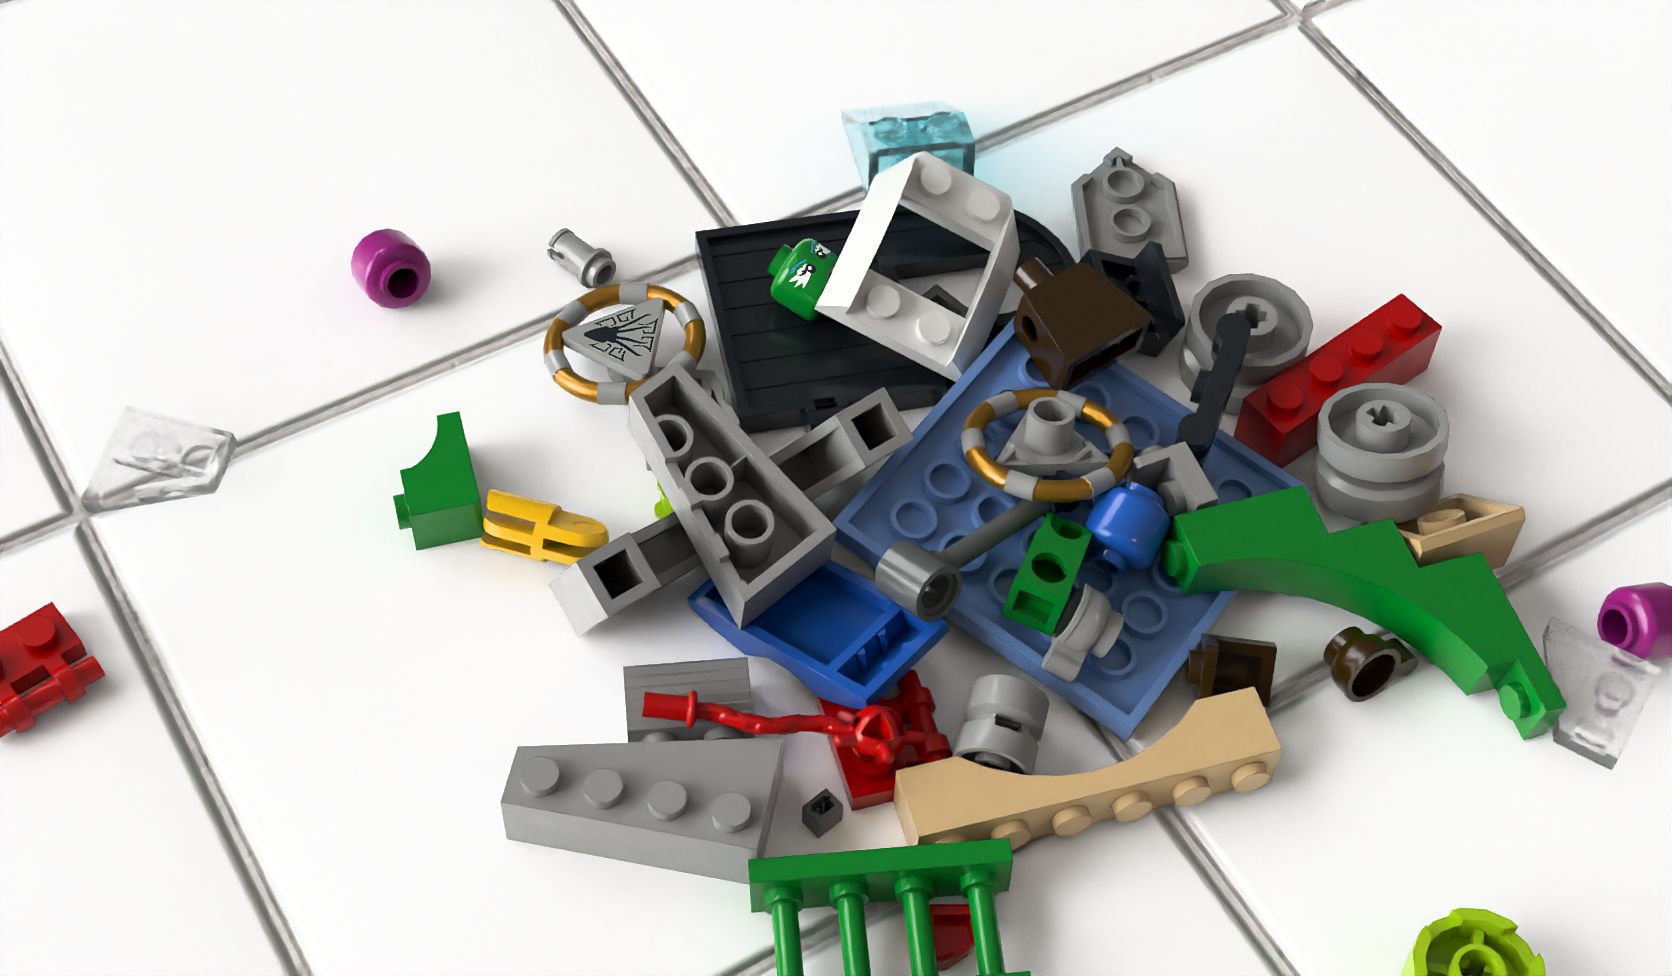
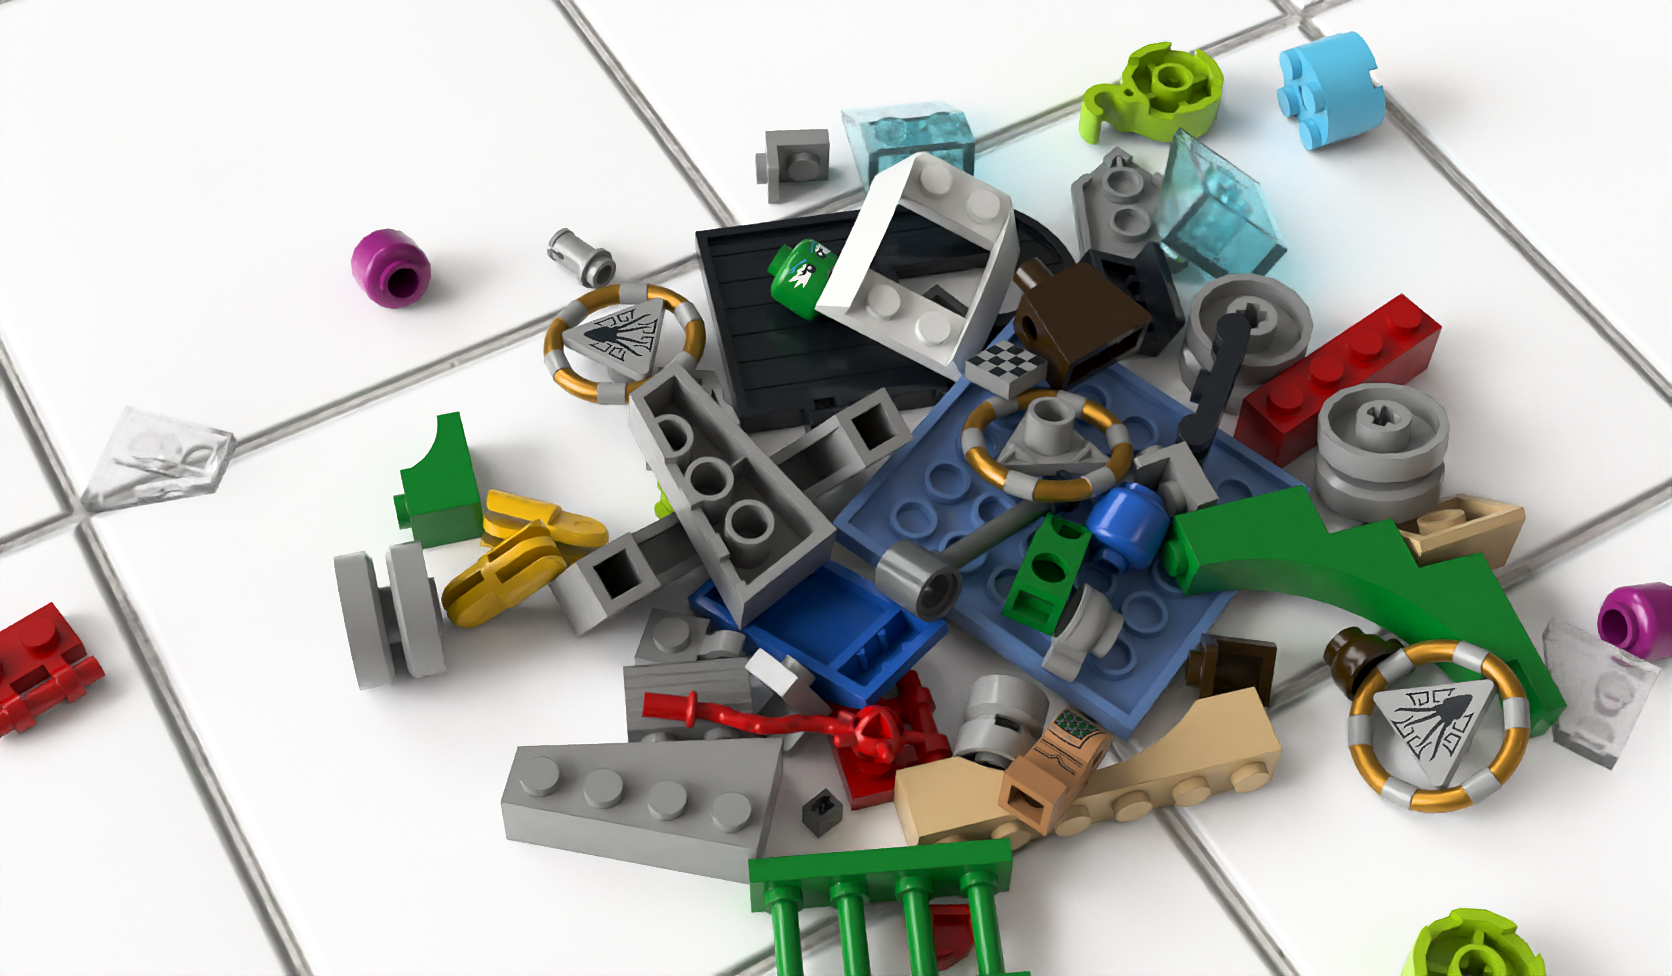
none -> light grey wheel [333,539,447,691]
none -> yellow arm [441,519,568,628]
none -> light grey plate [634,608,747,665]
none -> light grey bracket [744,648,833,756]
none -> light grey bracket [755,129,830,204]
none -> light grey tile [965,339,1048,400]
none -> medium nougat leg [998,707,1113,837]
none -> lime piece [1078,41,1224,145]
none -> clear light blue slope [1154,127,1288,282]
none -> medium azure brick [1277,31,1385,151]
none -> piece [1347,639,1531,813]

